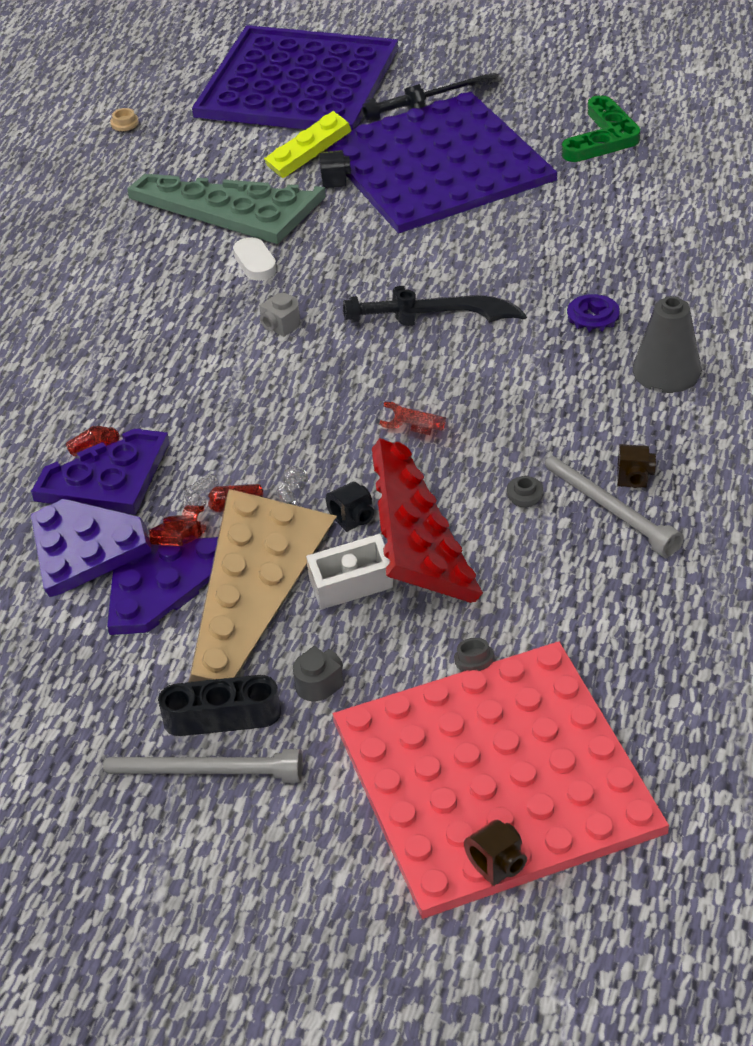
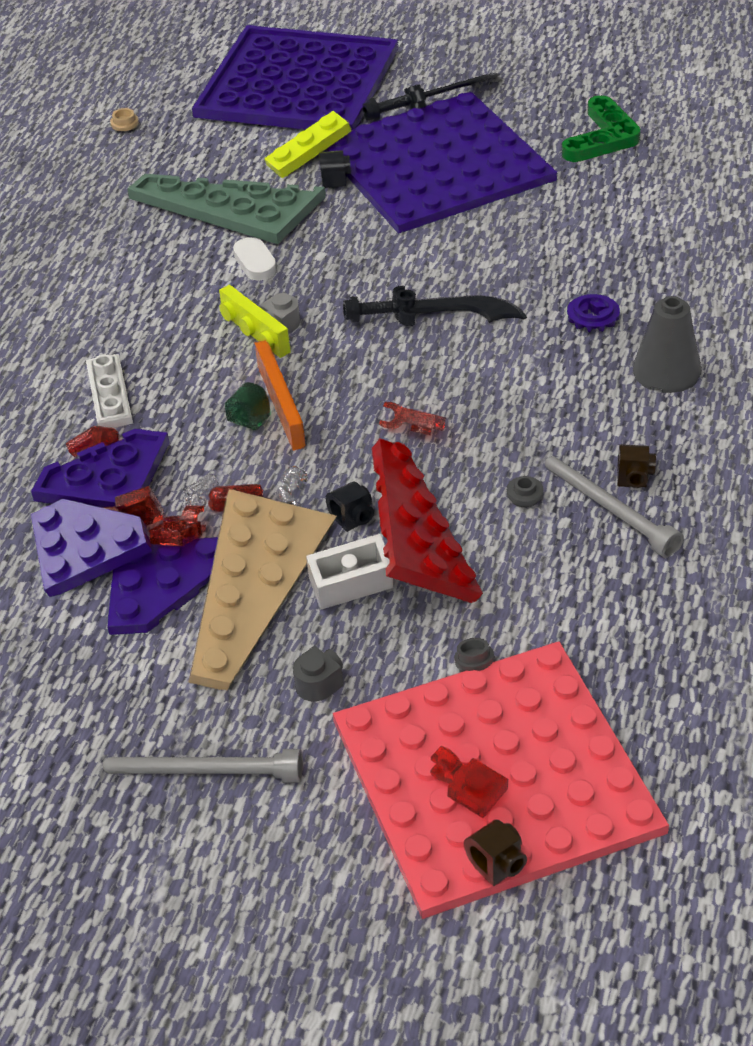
black beam [158,675,281,736] -> none
none -> white tile [86,354,133,430]
none -> clear red plate [104,486,164,526]
none -> neon yellow plate [219,284,291,358]
none -> clear green plate [225,382,271,431]
none -> orange tile [255,340,306,451]
none -> clear red plate [430,746,509,818]

